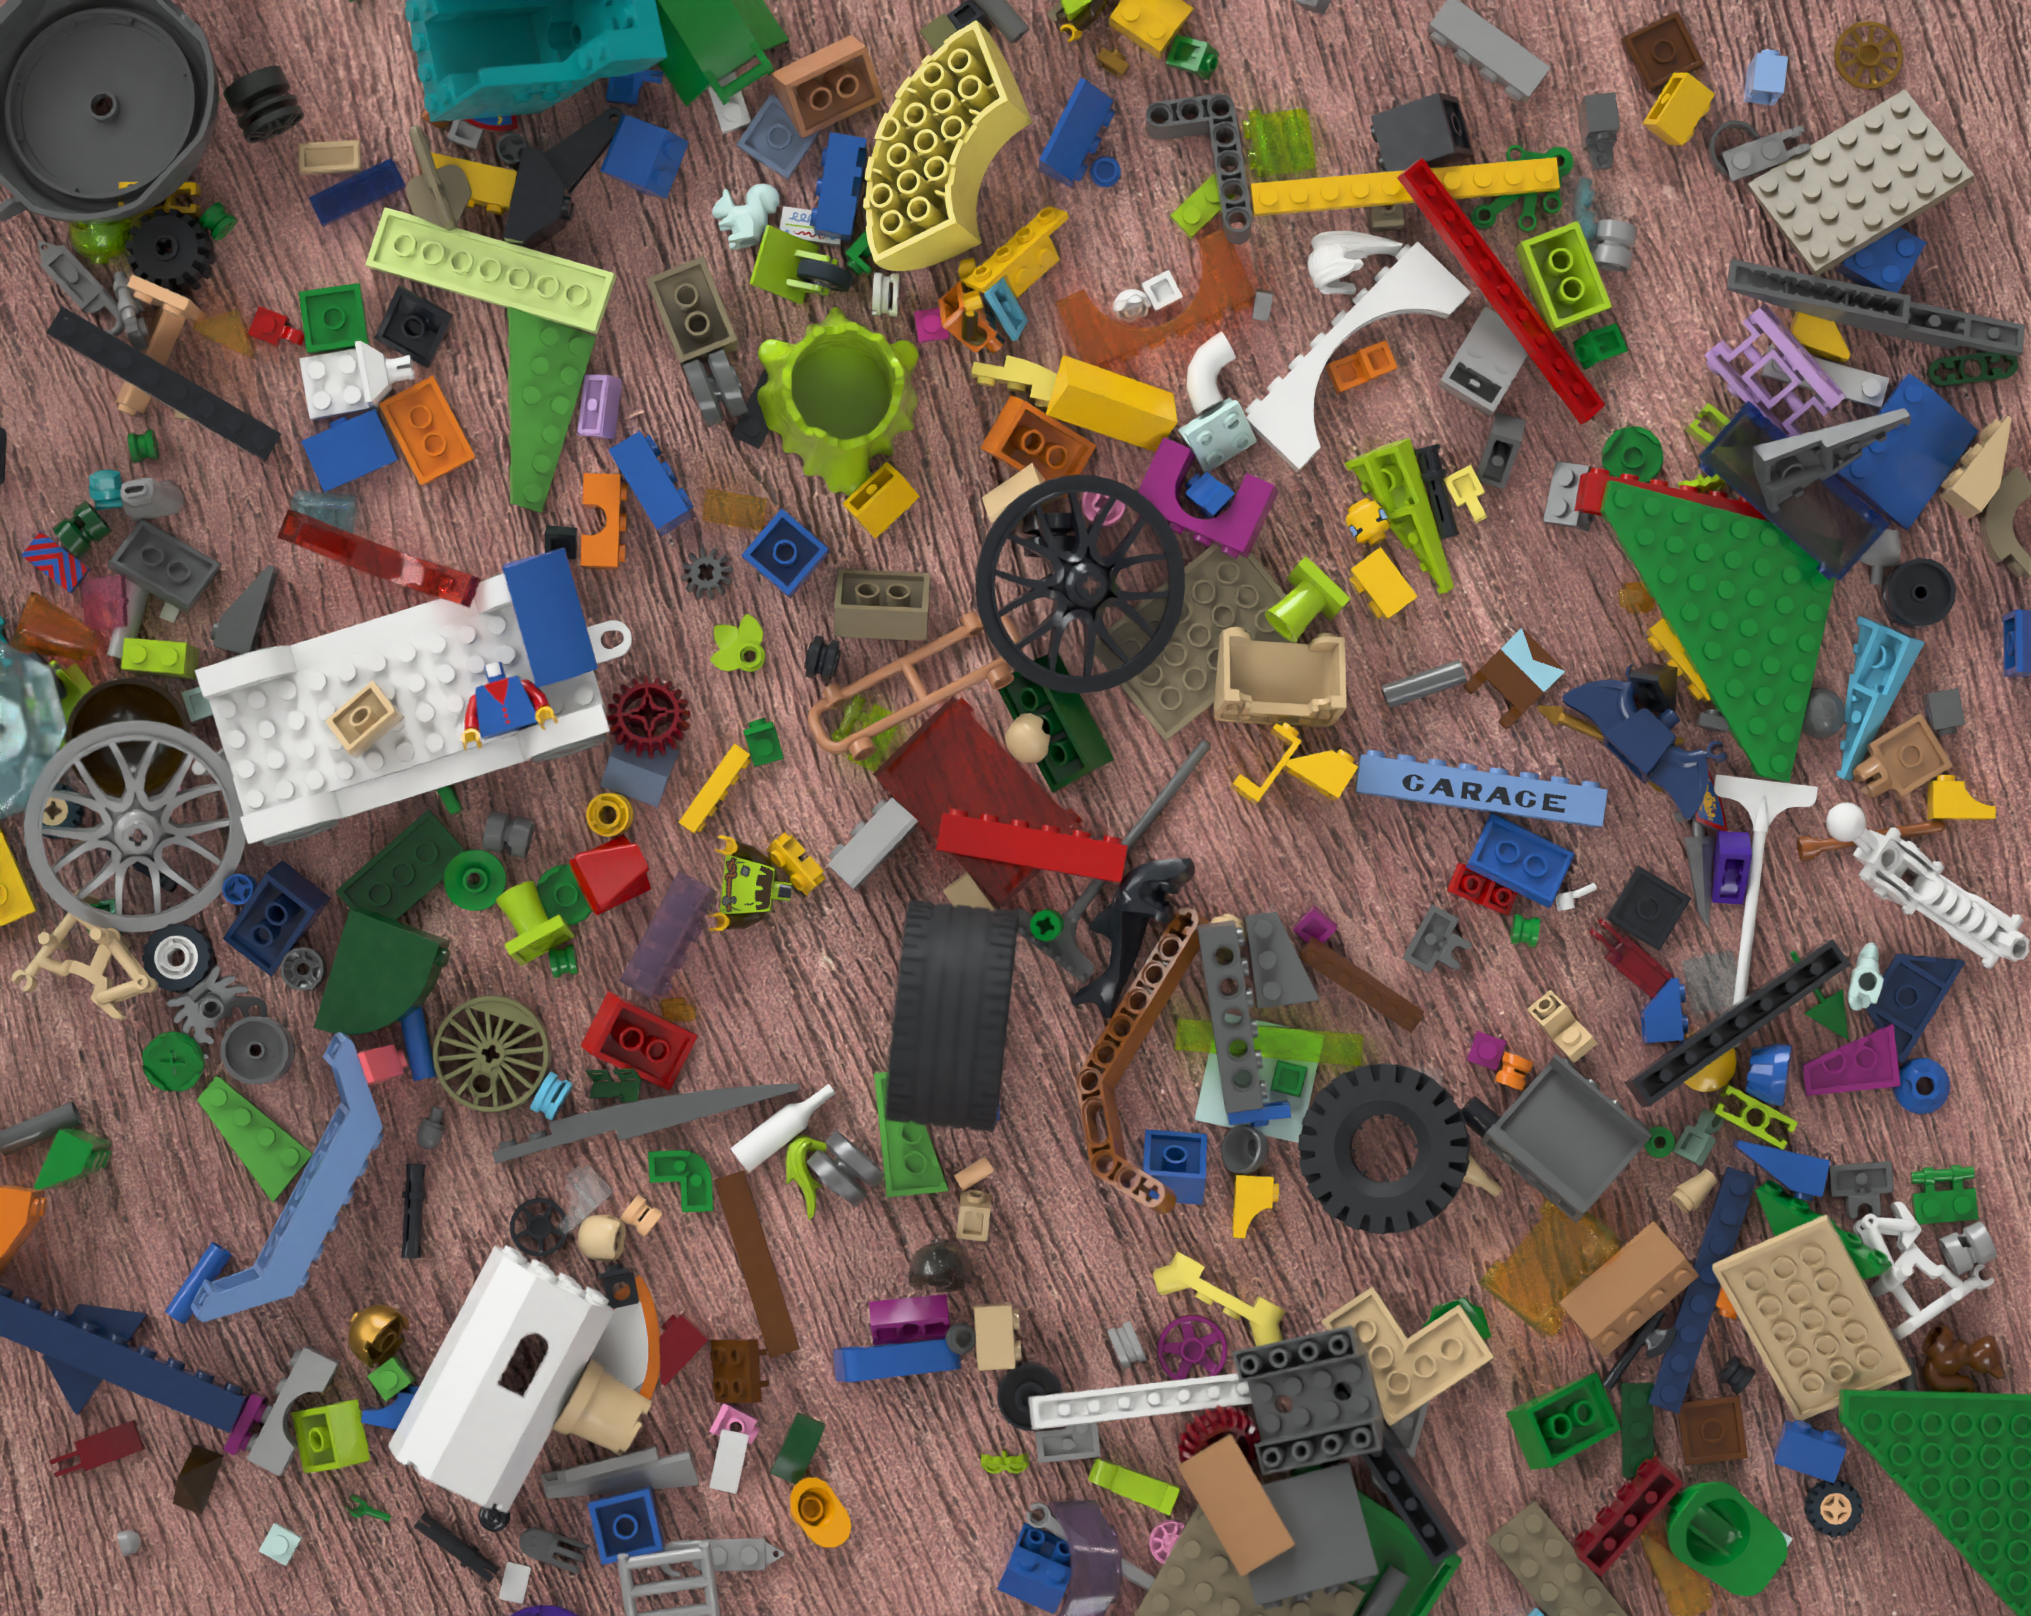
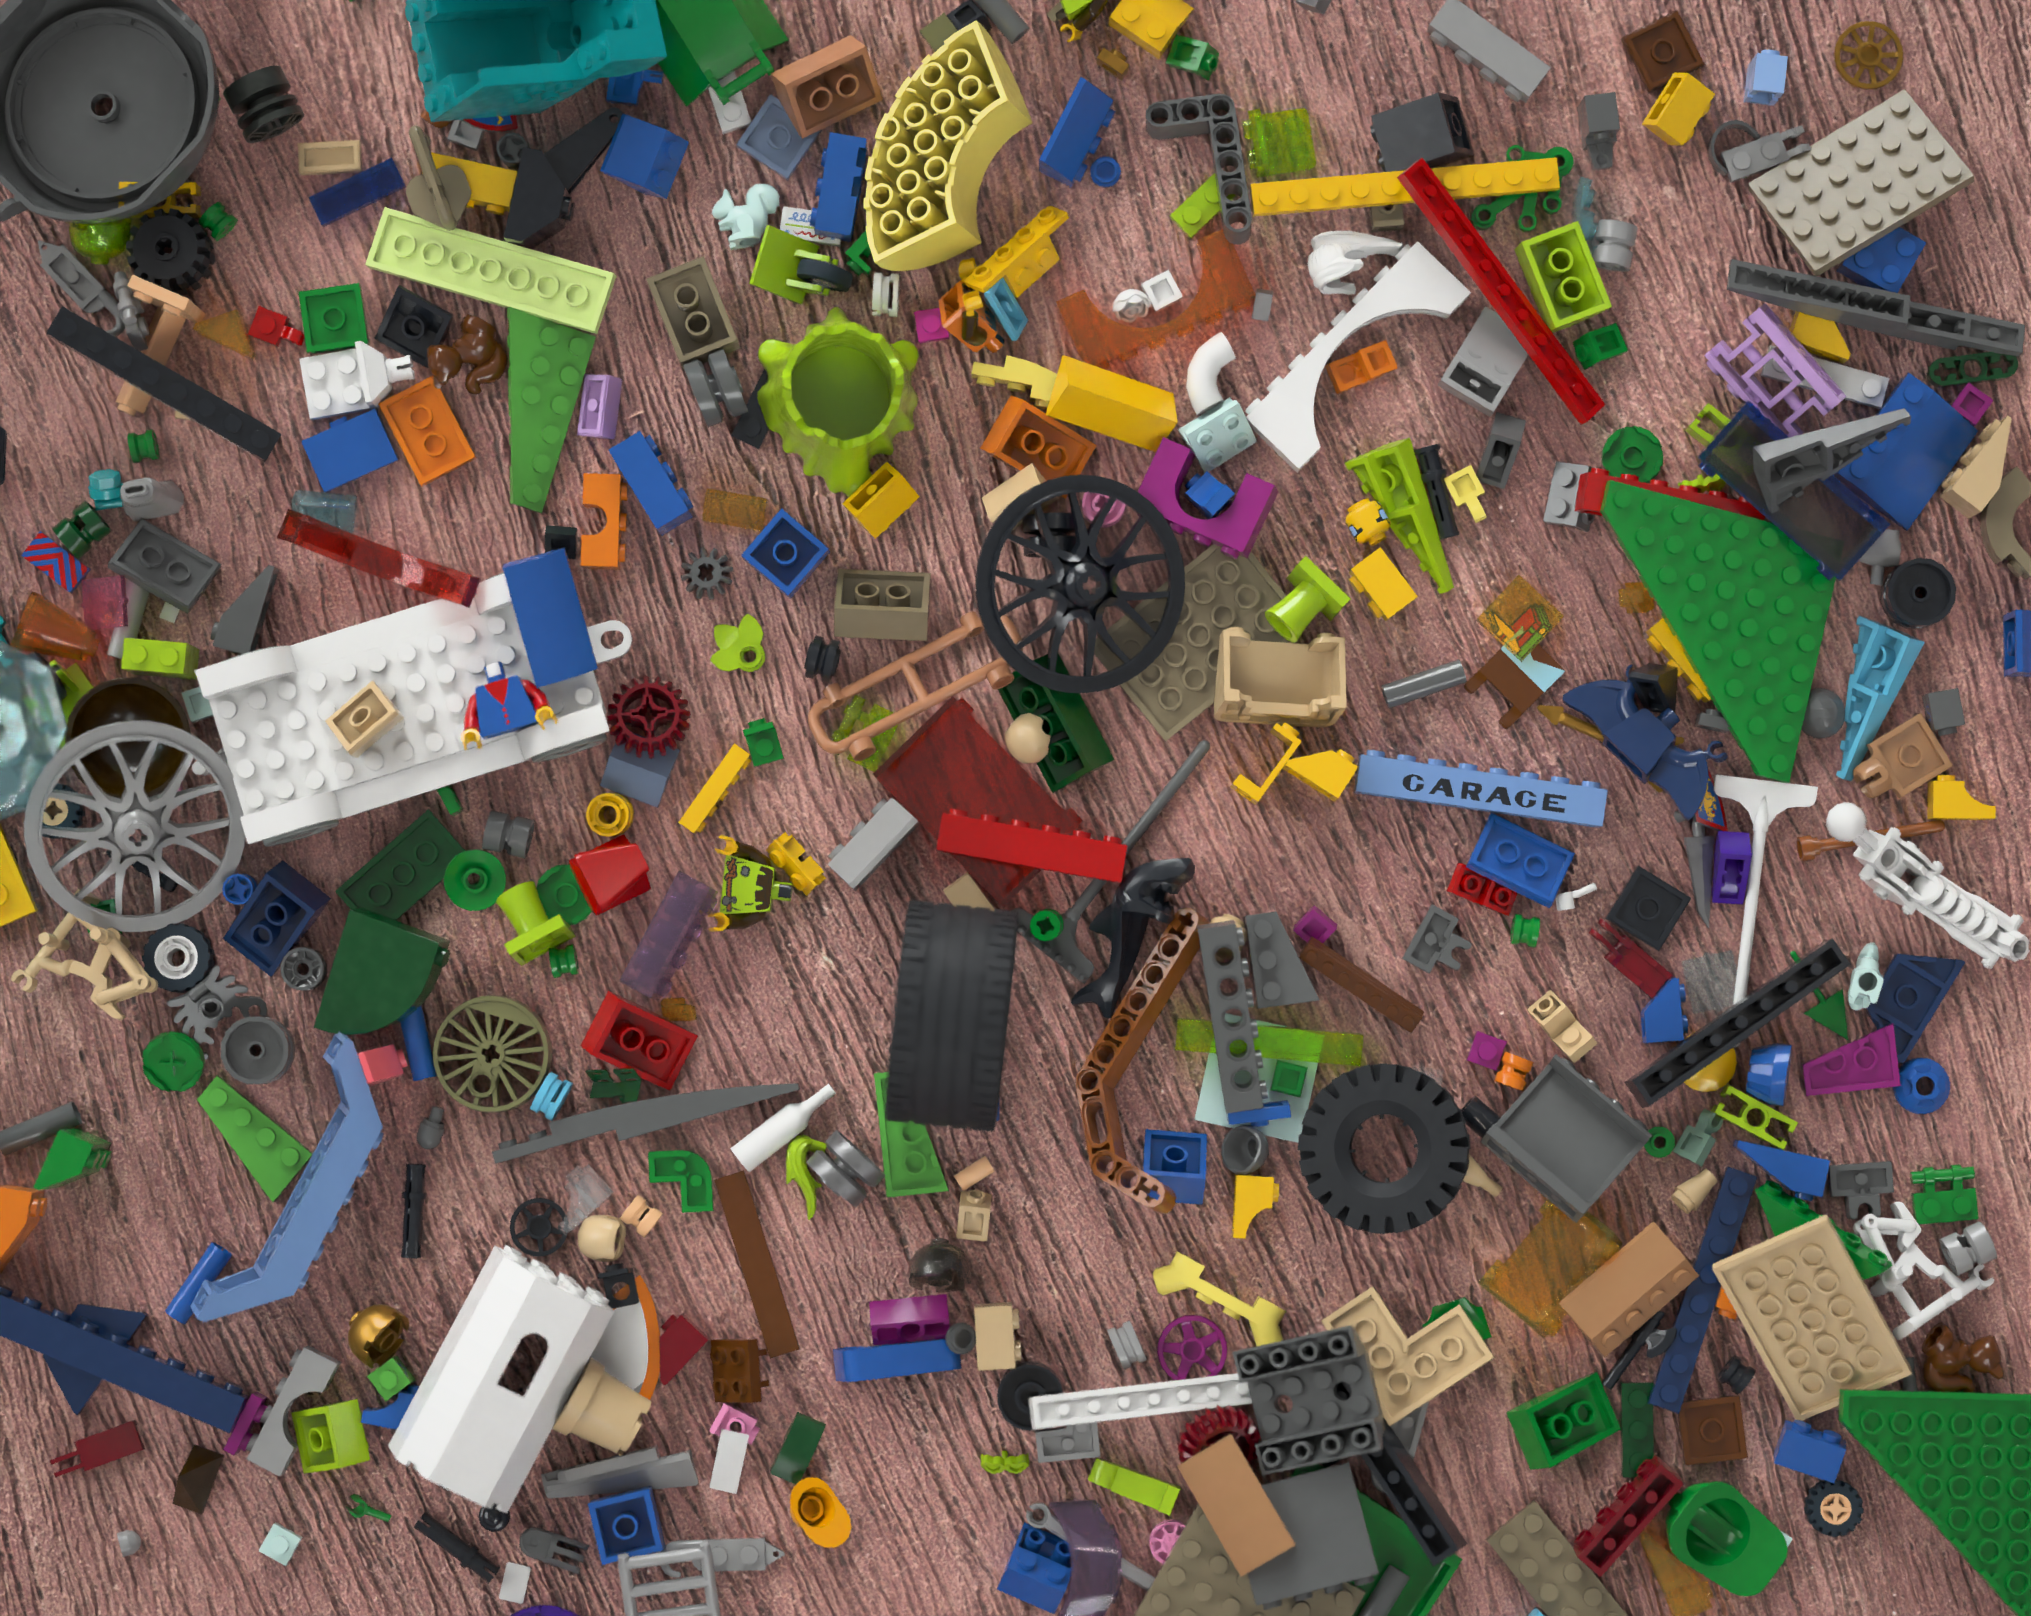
none -> reddish brown animal [427,314,508,395]
none -> clear yellow tile [1476,575,1564,662]
none -> magenta plate [1951,382,1994,426]

